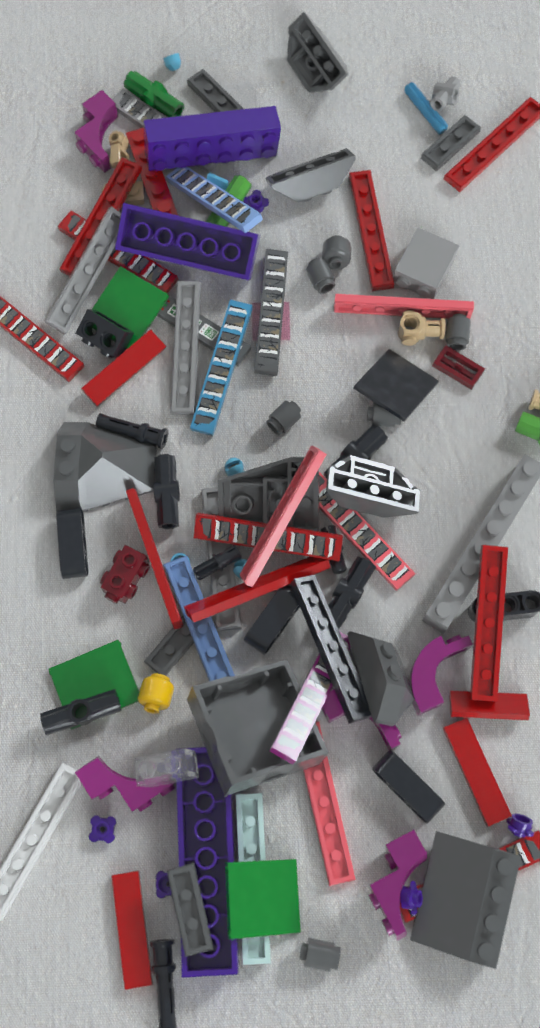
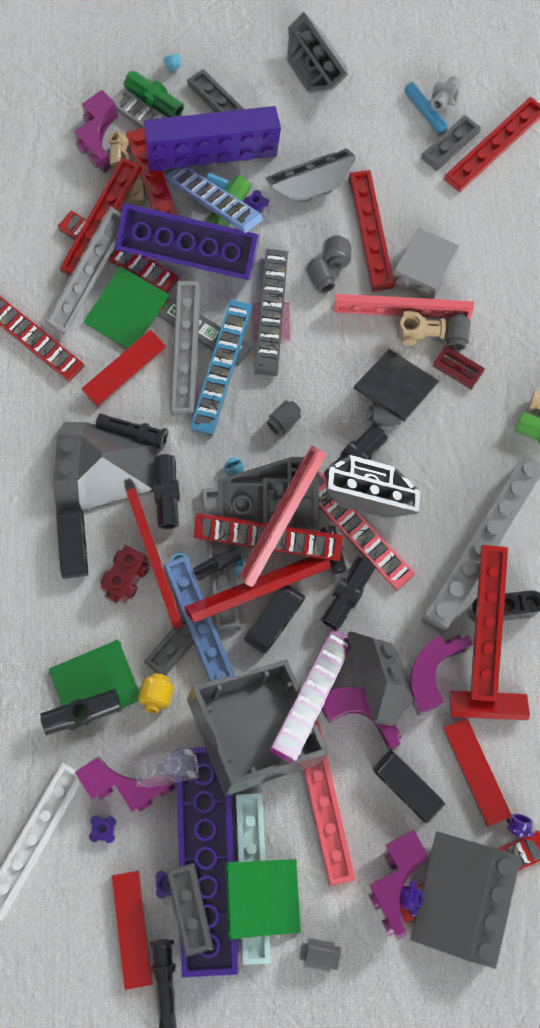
black brick [75,309,134,359] -> none
plate [290,575,372,724] -> none

